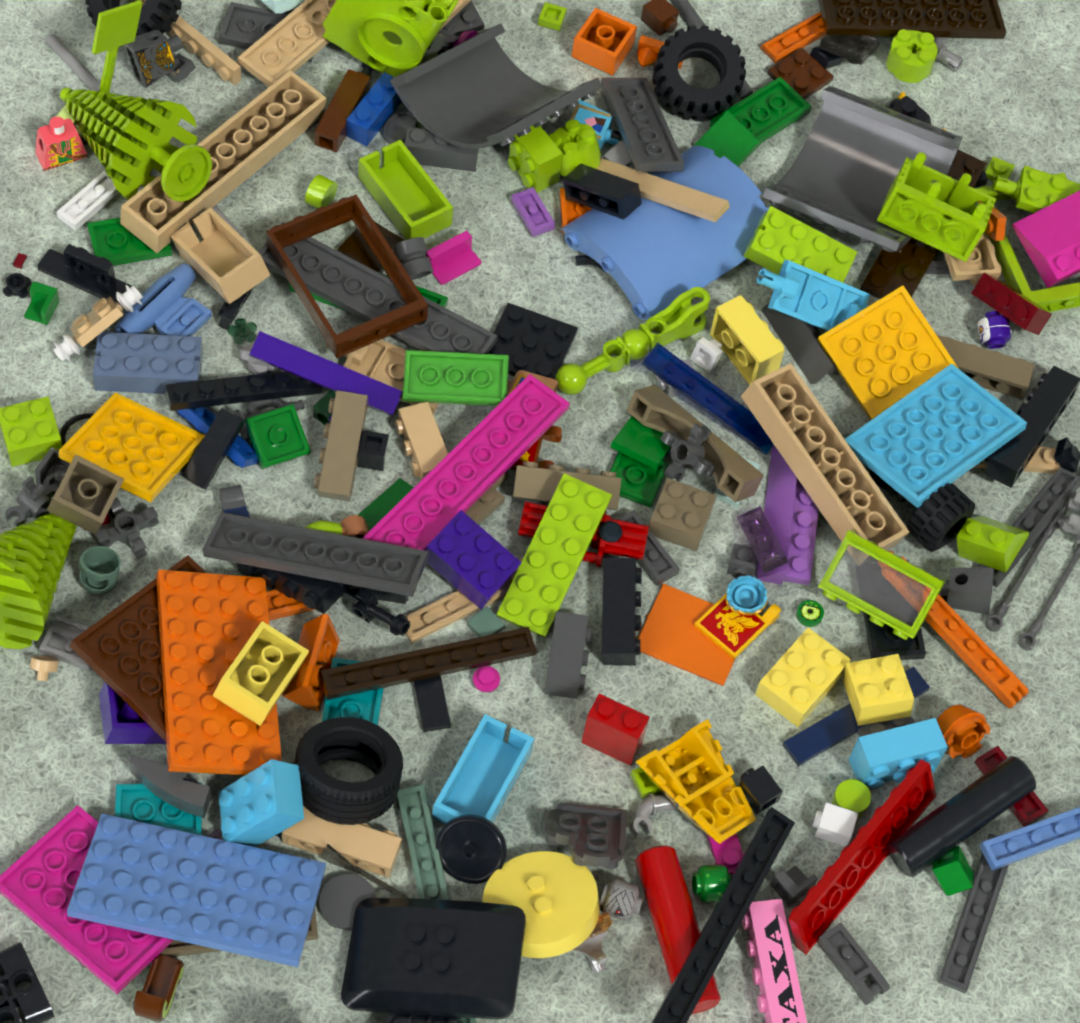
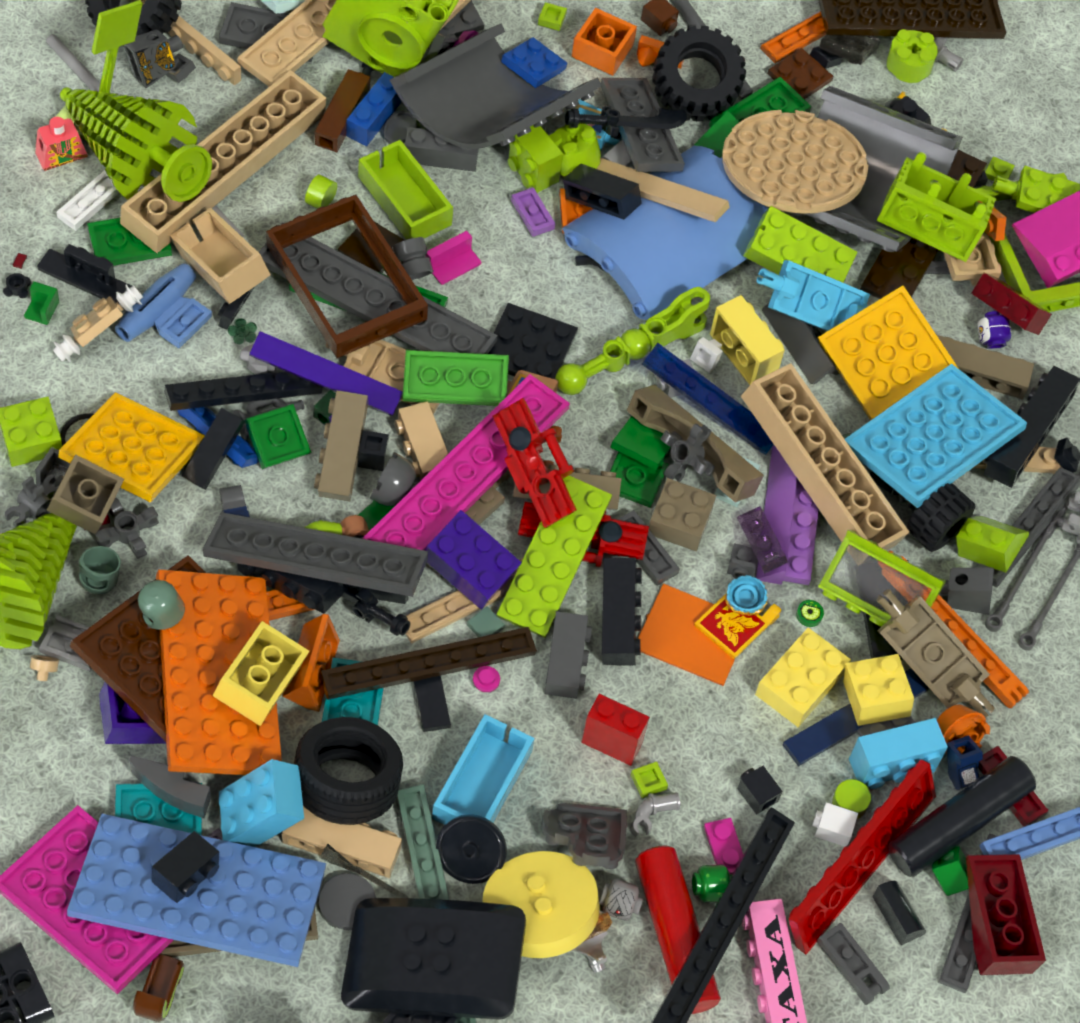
sand blue piece [93,332,203,394] -> none
yellow wedge [636,719,756,844] -> none
dark grey panel [771,866,818,906] -> none
none -> sand green helmet [138,580,185,630]
none -> black brick [152,831,219,903]
none -> dark grey cylinder [370,452,416,507]
none -> red piece [492,398,577,528]
none -> blue plate [501,37,568,88]
none -> black sword [565,106,687,137]
none -> tan tile [722,110,868,213]
none -> black brick [872,881,926,945]
none -> dark tan plate [876,589,995,718]
none -> dark blue leg [947,735,983,790]
none -> dark red slope [966,854,1046,975]

